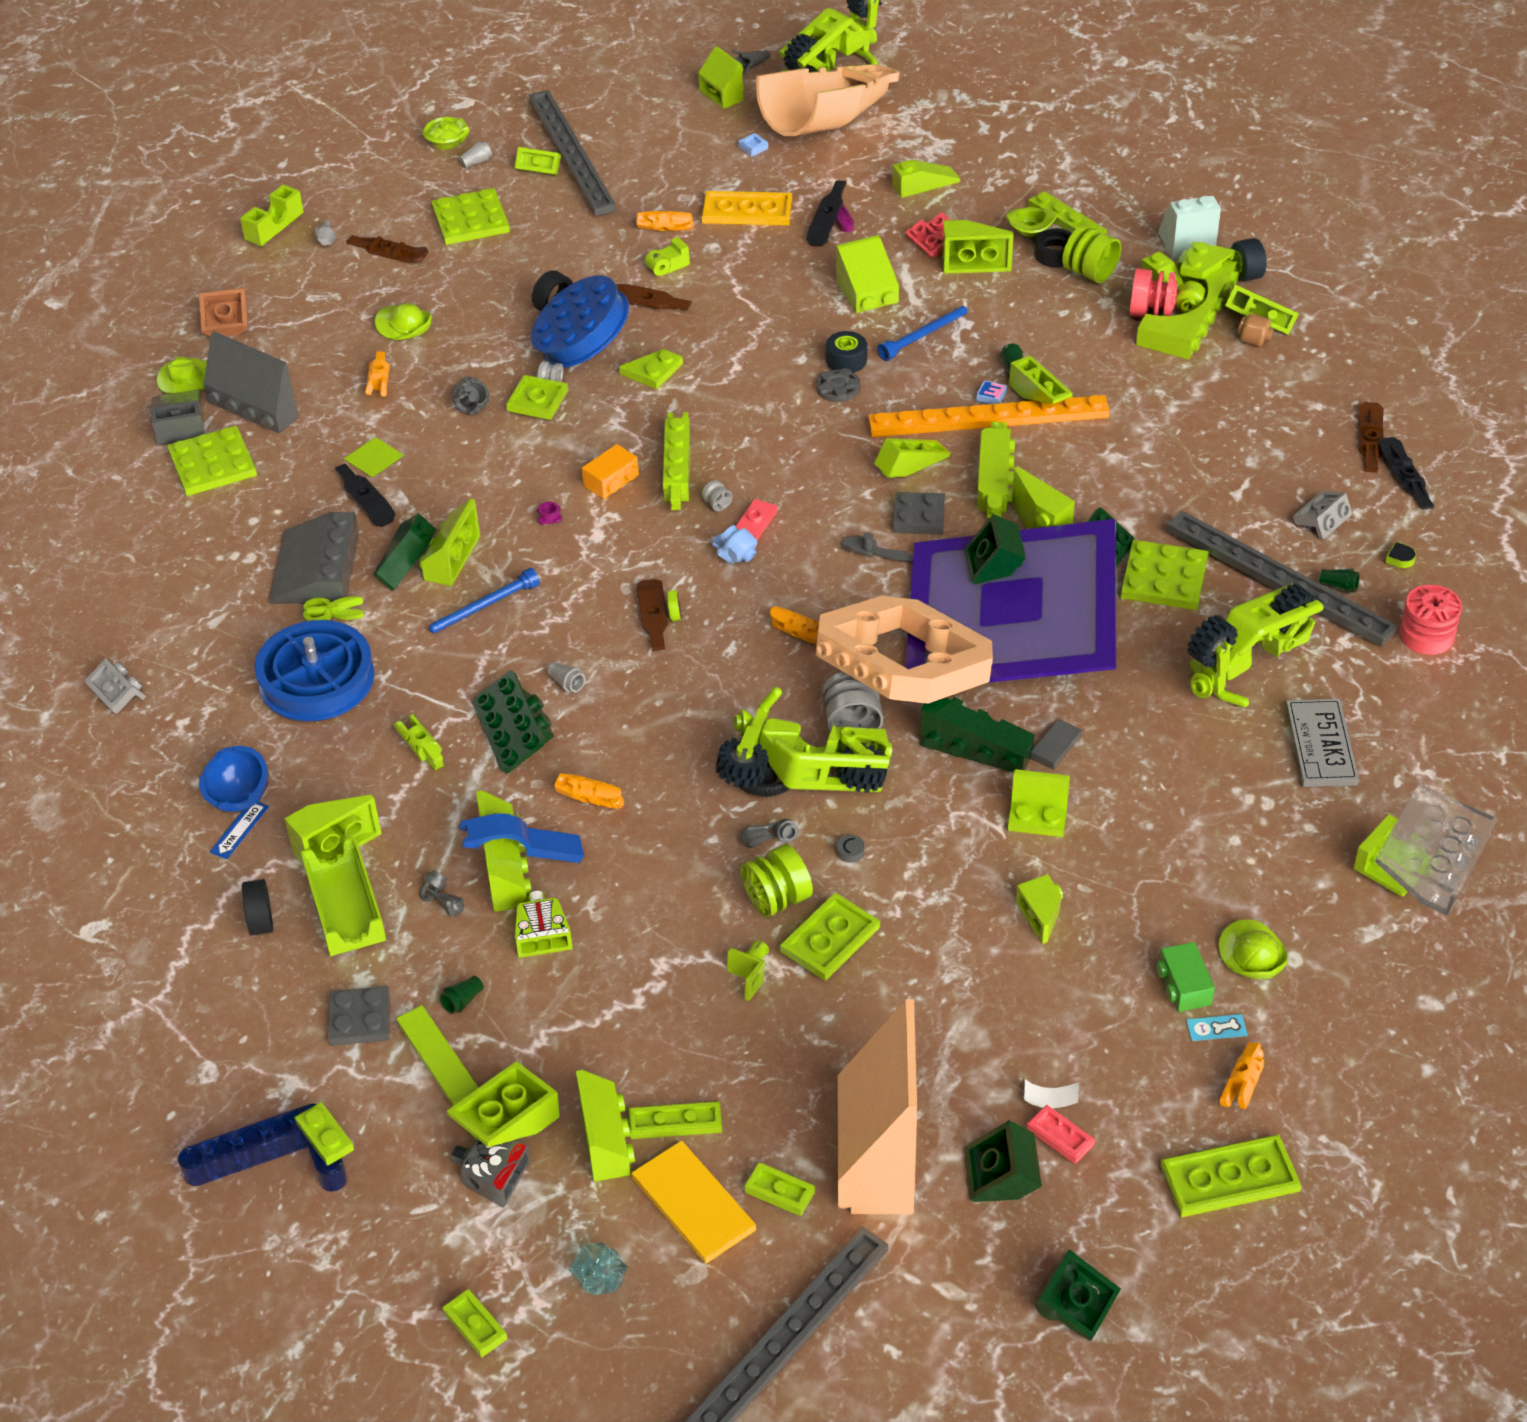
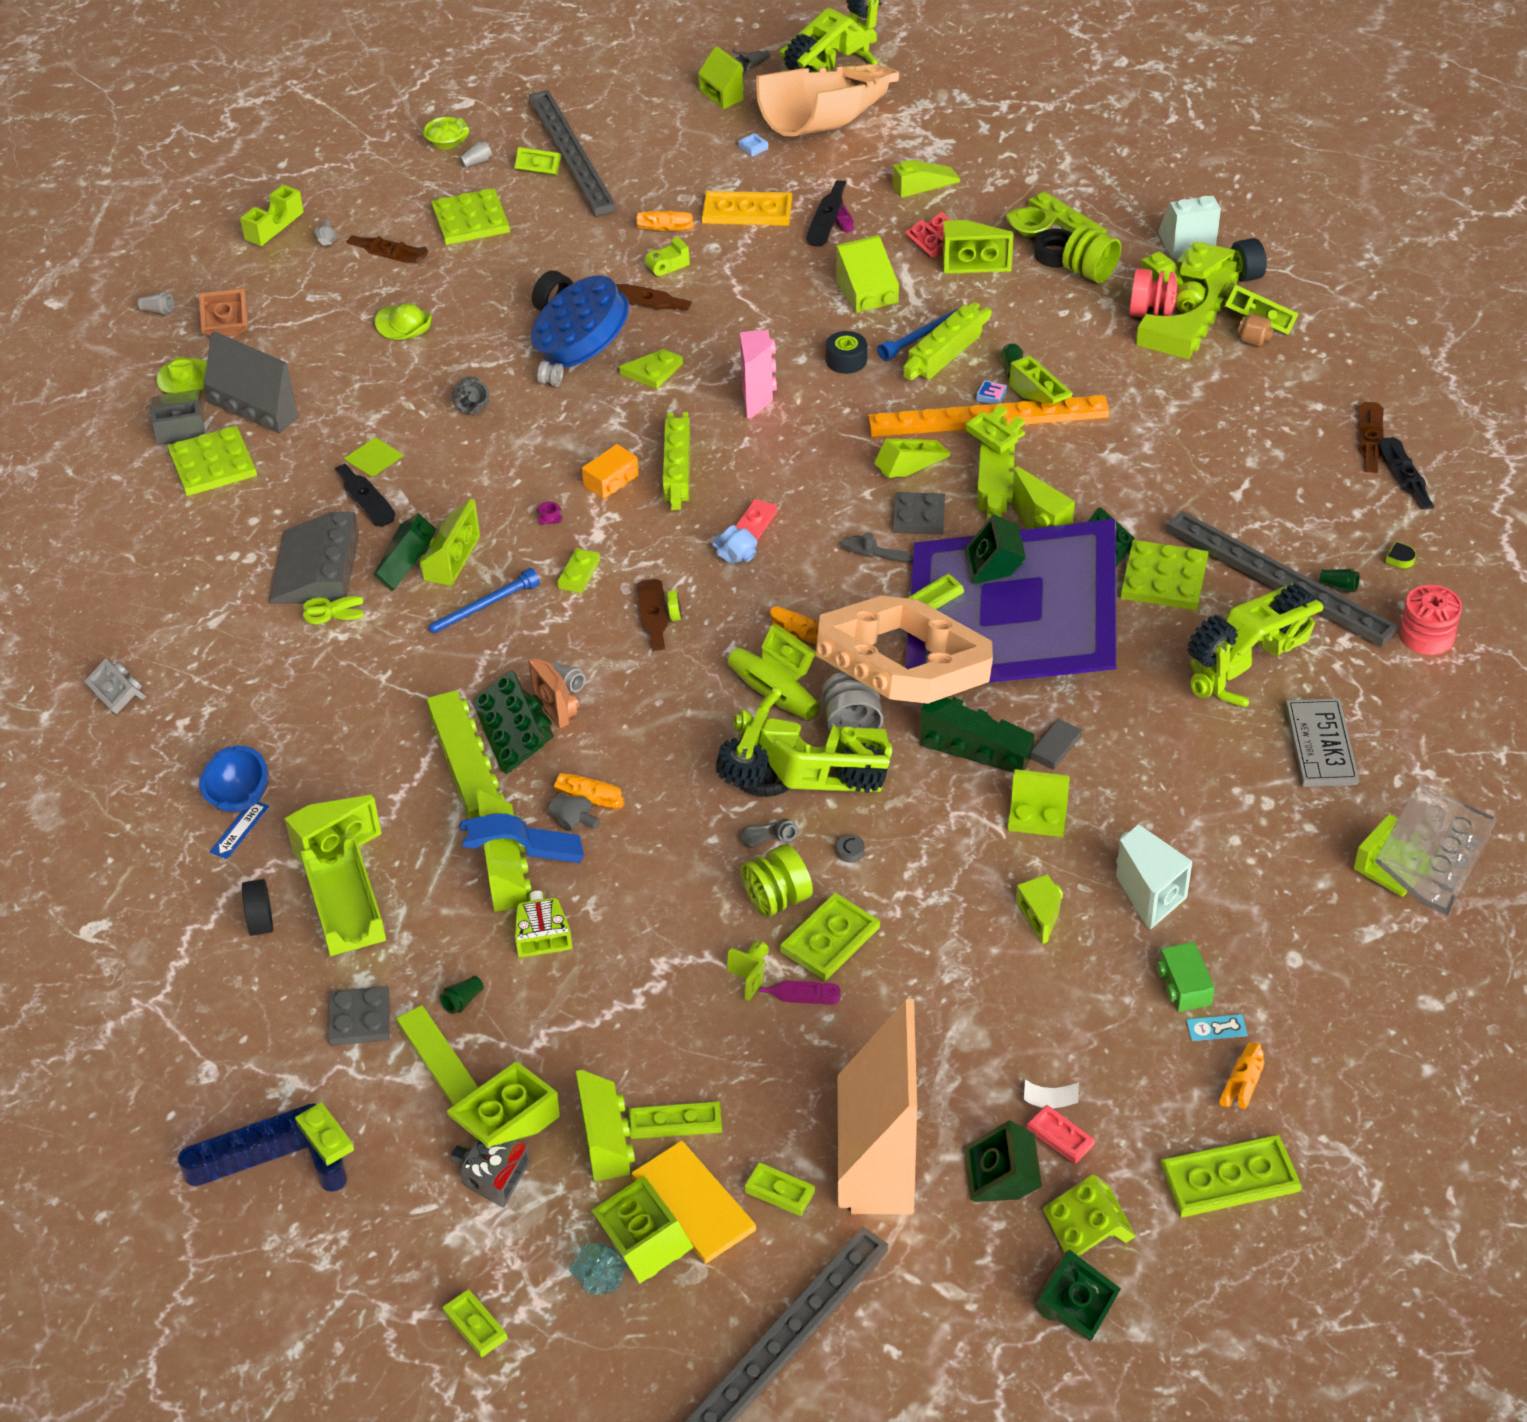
blue wheel [255,620,374,721] -> none
light orange hinge [365,351,390,397] -> none
lime hinge [393,714,444,771] -> none
dark grey piece [419,870,464,917] -> none
lime plate [506,375,569,420] -> none
light grey wheel [702,480,733,512] -> none
dark grey wheel [816,368,861,402] -> none
lime hat [1219,919,1288,980] -> none
light grey bracket [1293,491,1352,539] -> none
none -> light grey cone [138,292,174,315]
none -> lime brick [426,690,505,819]
none -> nougat slope [528,658,579,729]
none -> dark grey piece [548,792,600,831]
none -> lime plate [558,548,600,594]
none -> lime slope [591,1176,694,1283]
none -> lime plate [727,624,820,721]
none -> bright pink slope [740,330,777,418]
none -> magenta piece [760,981,841,1005]
none -> lime hinge [903,302,992,381]
none -> lime tile [907,573,964,610]
none -> lime plate [966,404,1025,454]
none -> lime bracket [1043,1174,1136,1256]
none -> light aqua slope [1116,824,1192,930]

